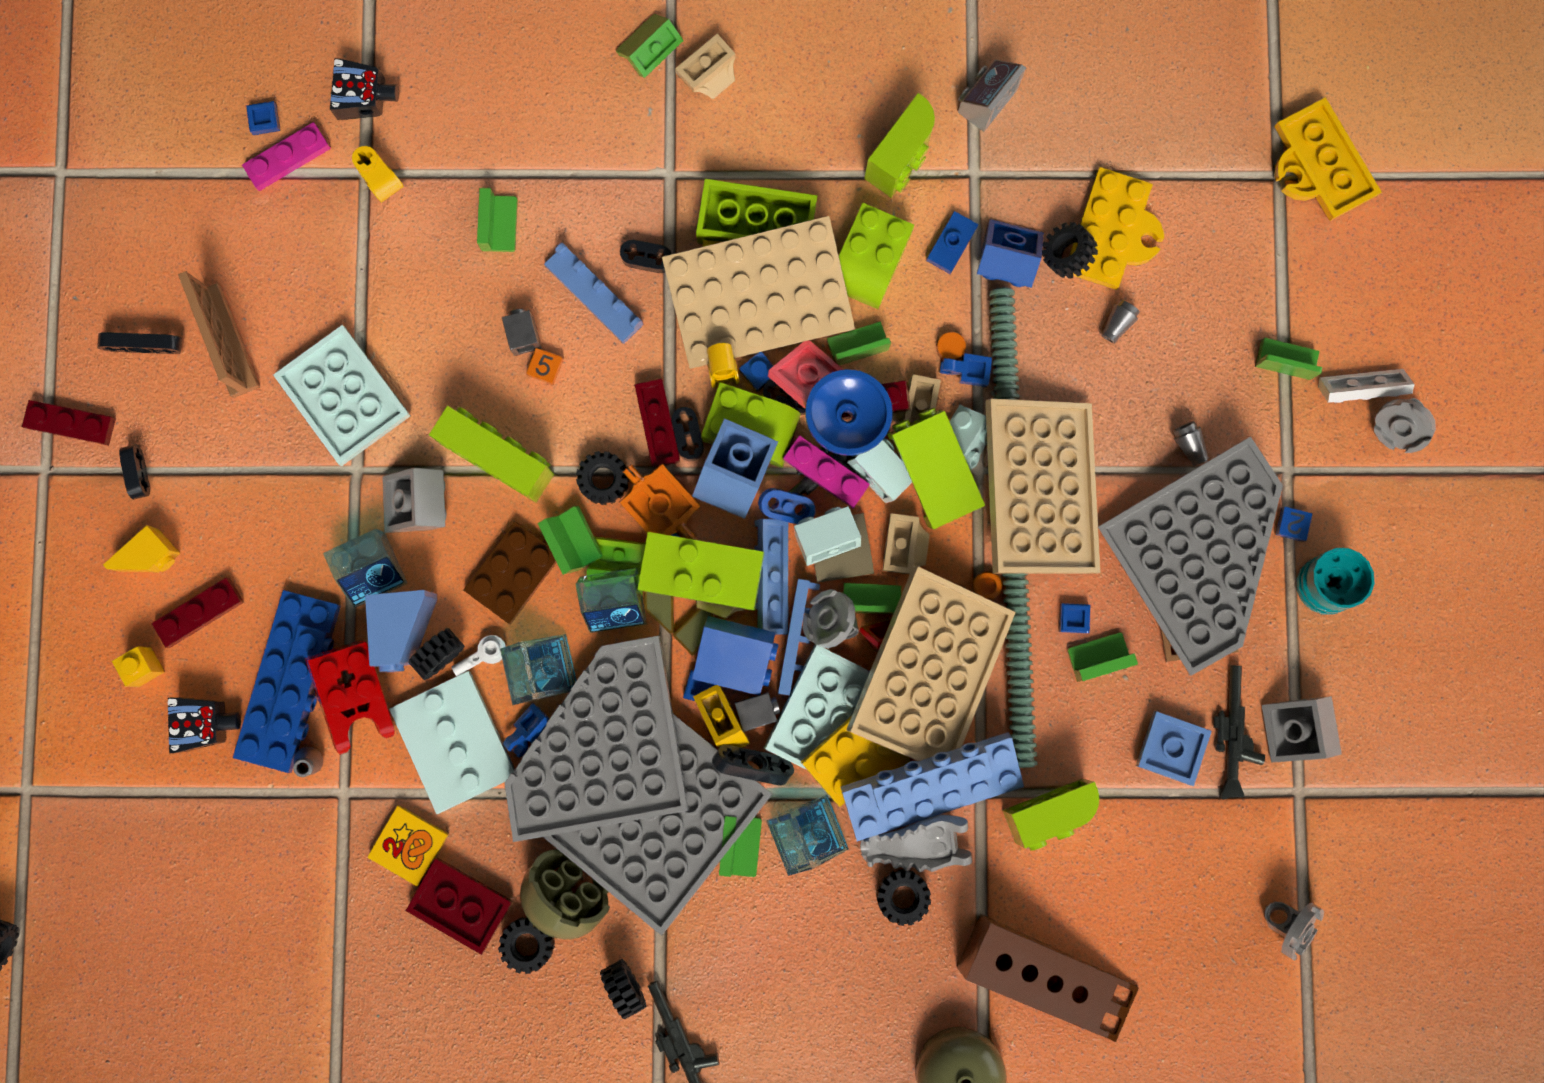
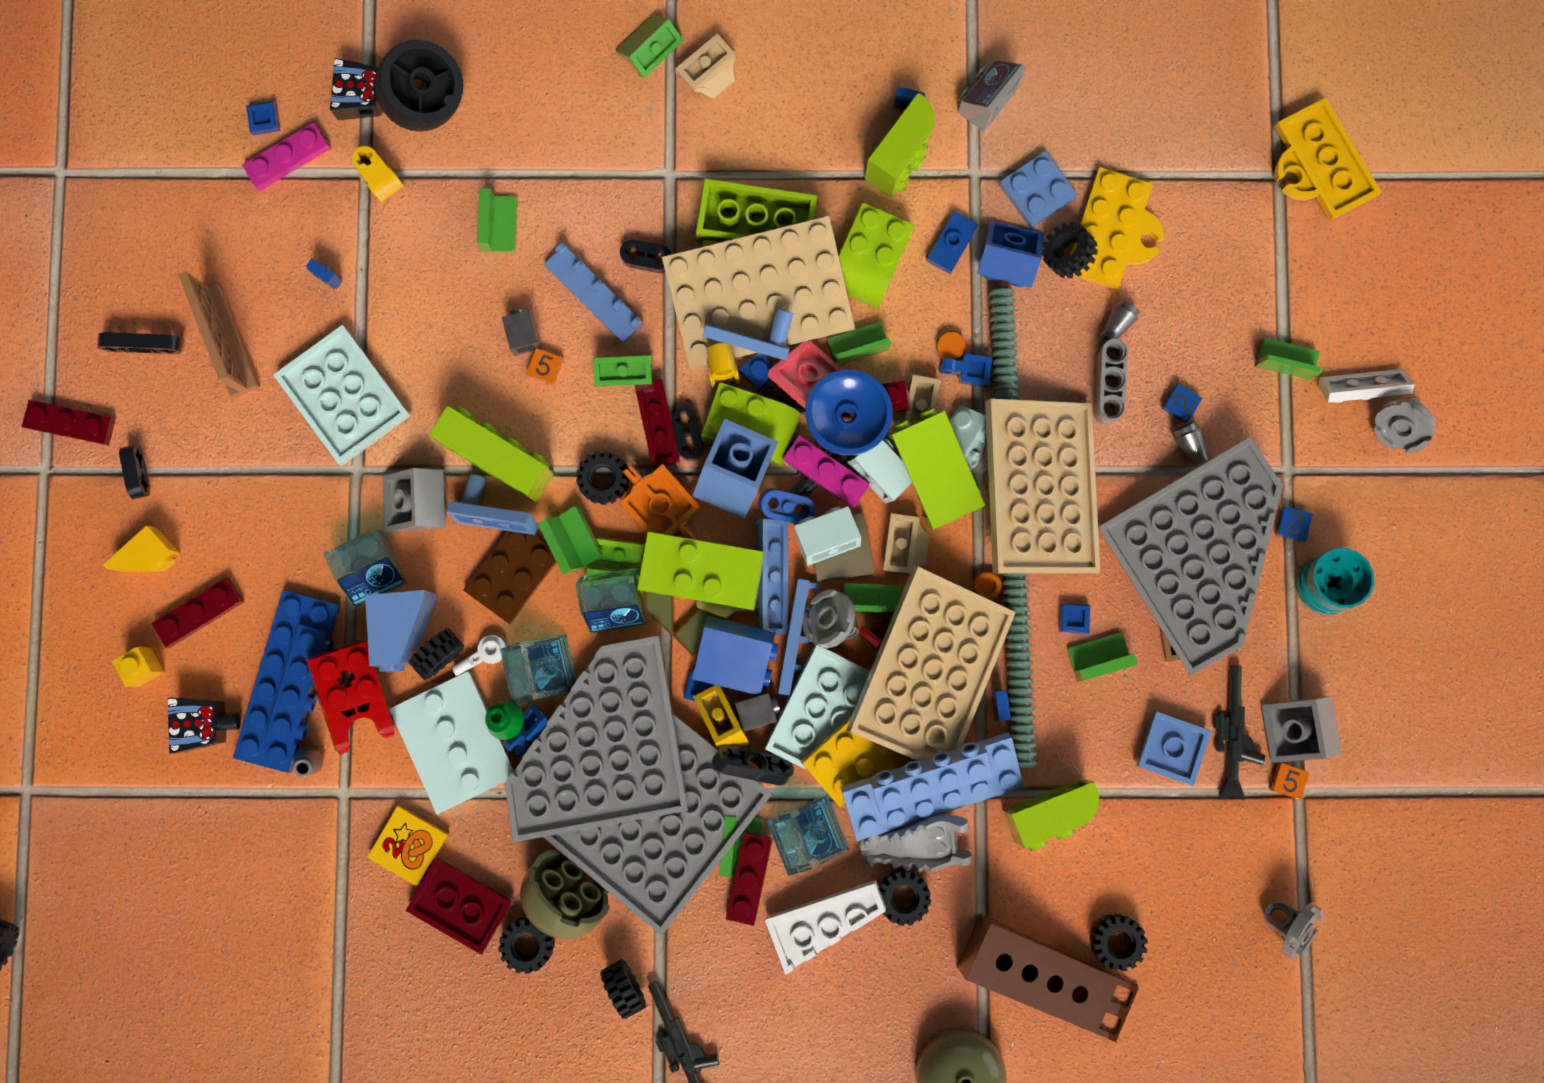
none -> blue tile [306,258,342,289]
none -> black wheel [375,40,463,132]
none -> medium blue piece [446,474,538,535]
none -> green cone [485,700,524,740]
none -> bright green panel [593,355,652,387]
none -> medium blue piece [703,308,794,360]
none -> dark red plate [726,831,773,926]
none -> white wing [765,880,886,975]
none -> blue tile [894,86,925,110]
none -> blue tile [991,691,1011,721]
none -> medium blue plate [999,151,1078,229]
none -> black tyre [1090,914,1148,971]
none -> light grey beam [1093,339,1128,425]
none -> blue tile [1162,383,1203,423]
none -> orange tile [1270,763,1309,800]

